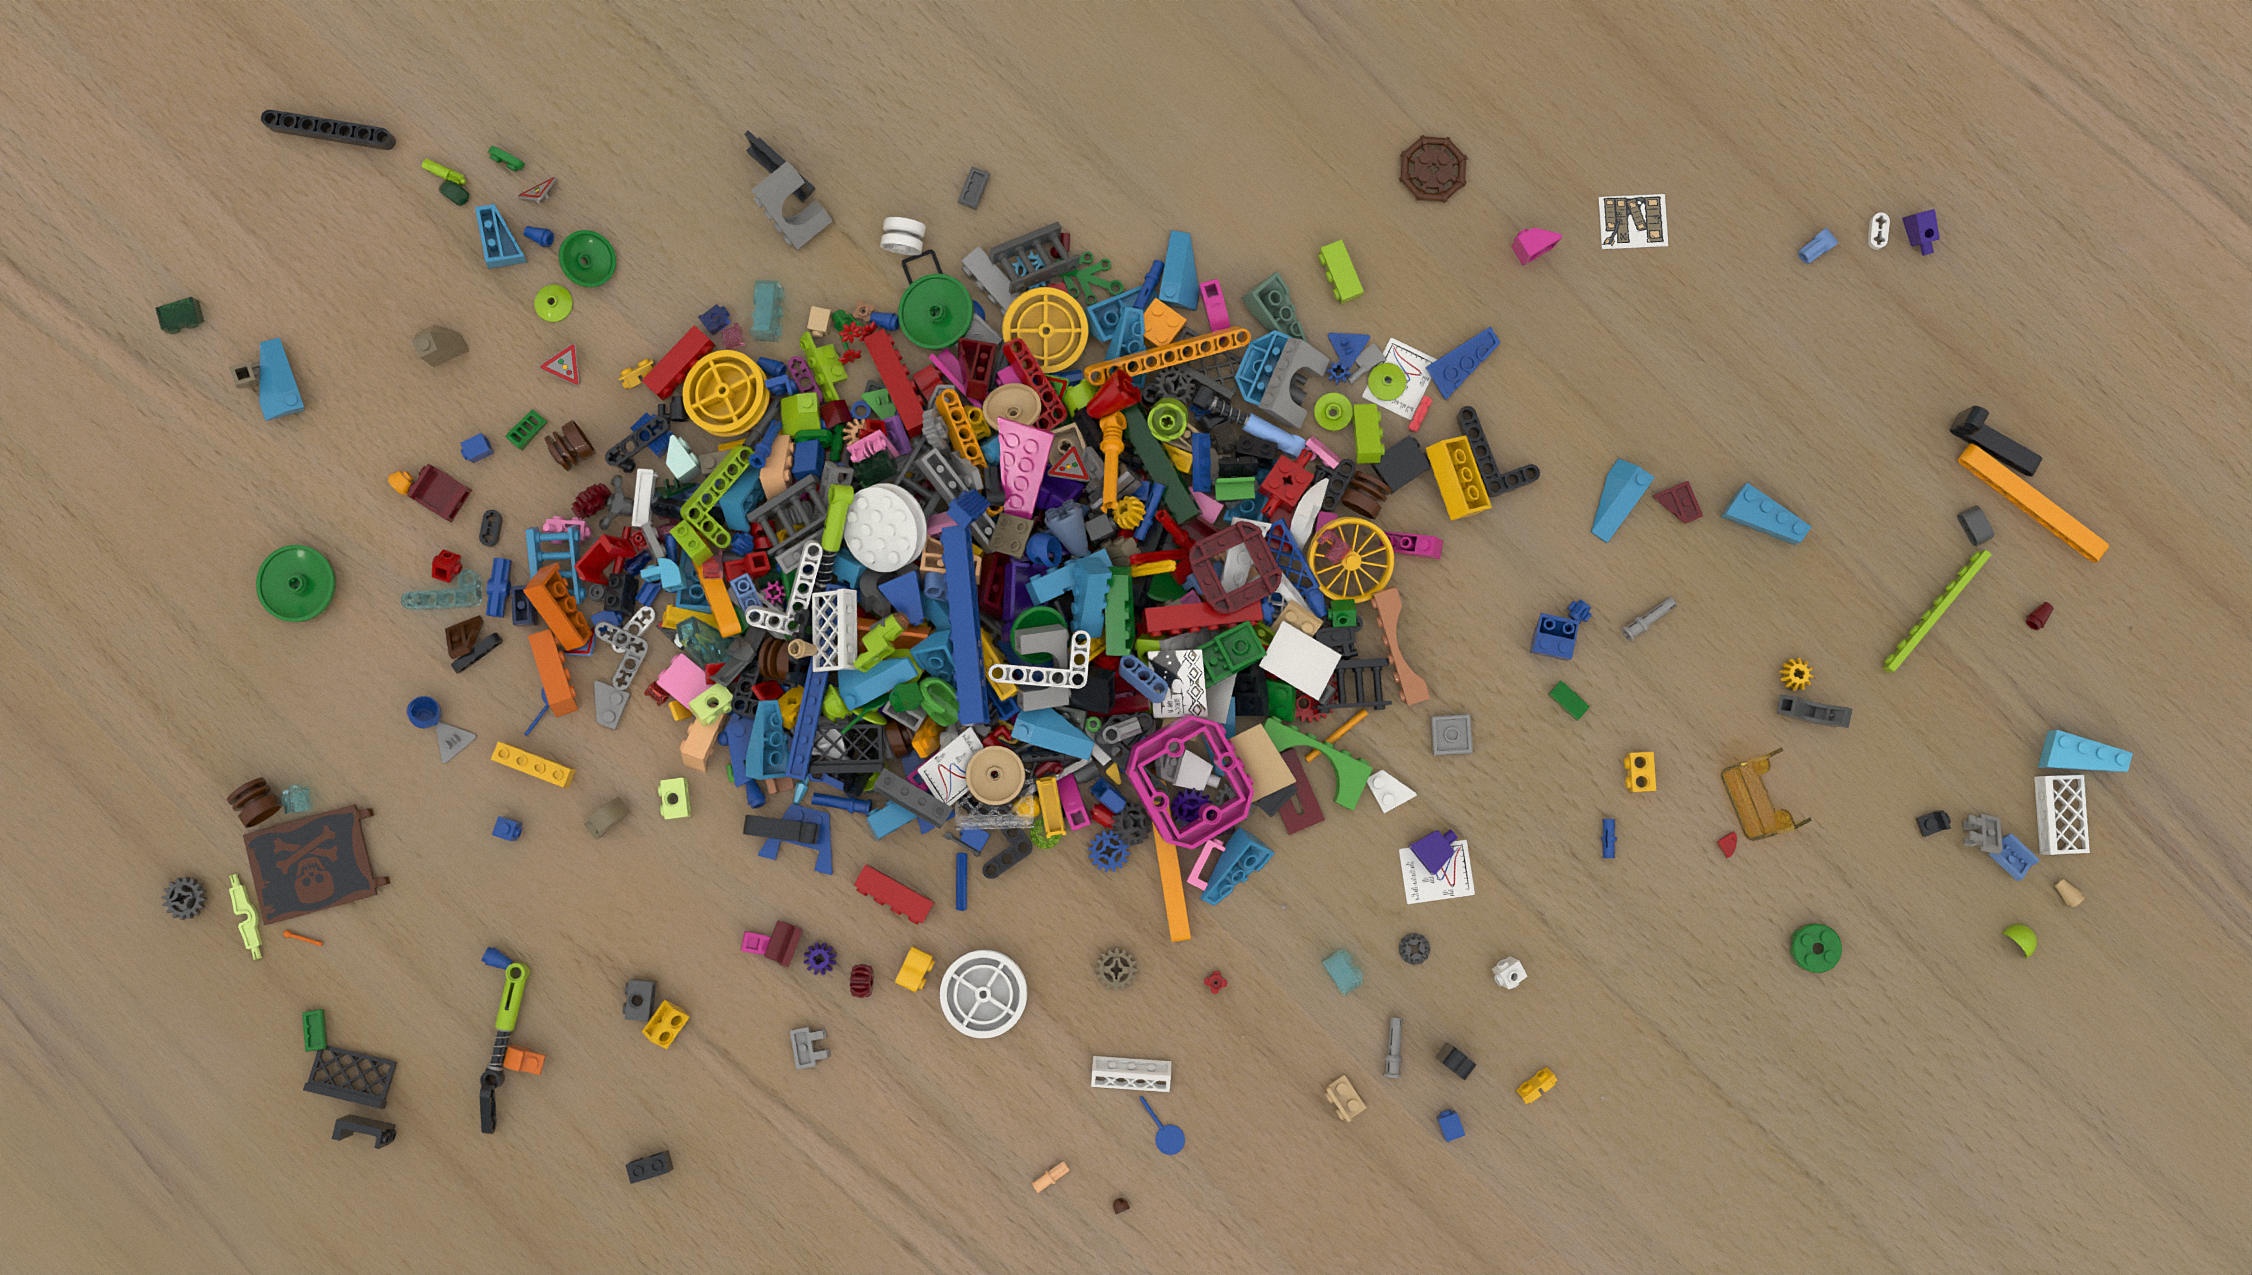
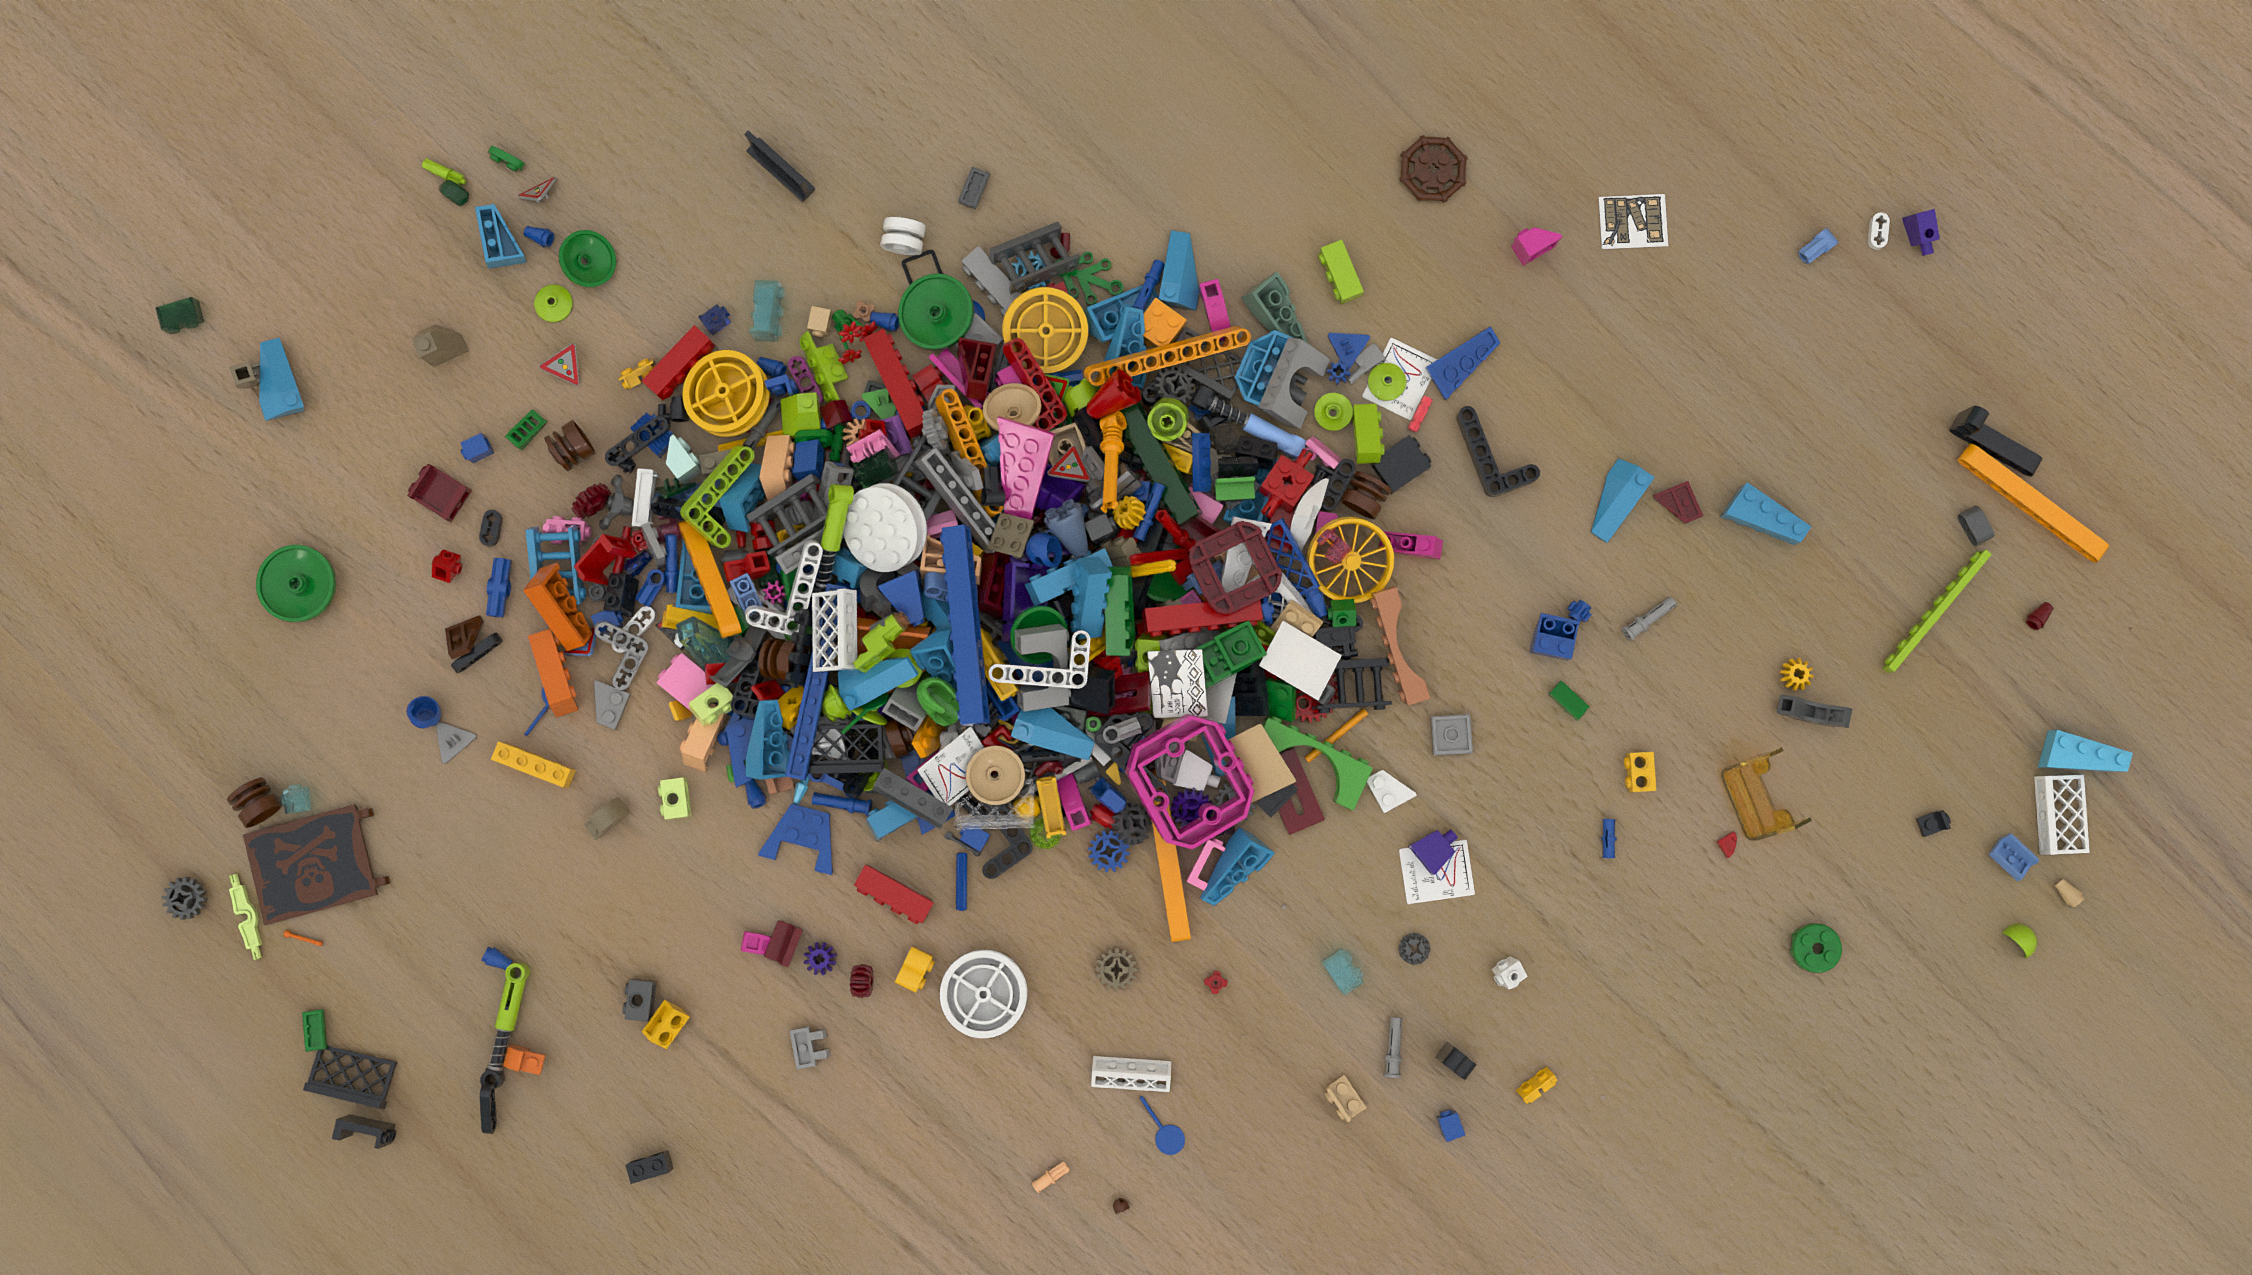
black beam [261,110,396,150] -> none
light orange cone [388,470,414,495] -> none
clear light blue beam [401,569,482,611] -> none
blue brick [492,816,523,841] -> none
dark blue brick [511,585,538,627] -> none
medium azure brick [640,558,687,592] -> none
clear red bush [644,681,670,706] -> none
lime brick [669,519,713,567] -> none
clear pink panel [702,550,723,579] -> none
clear pink panel [721,322,745,350] -> none
blue gear [730,532,754,556] -> none
black beam [743,815,821,844] -> none
blue pin [749,419,782,468] -> none
light grey arch [751,161,833,250] -> none
tan cone [788,639,817,659] -> none
green brick [889,682,923,713] -> none
blue brick [946,488,991,530] -> none
medium blue beam [1118,654,1168,703] -> none
yellow brick [1425,435,1492,521] -> none
light grey plate [1962,814,2003,854] -> none

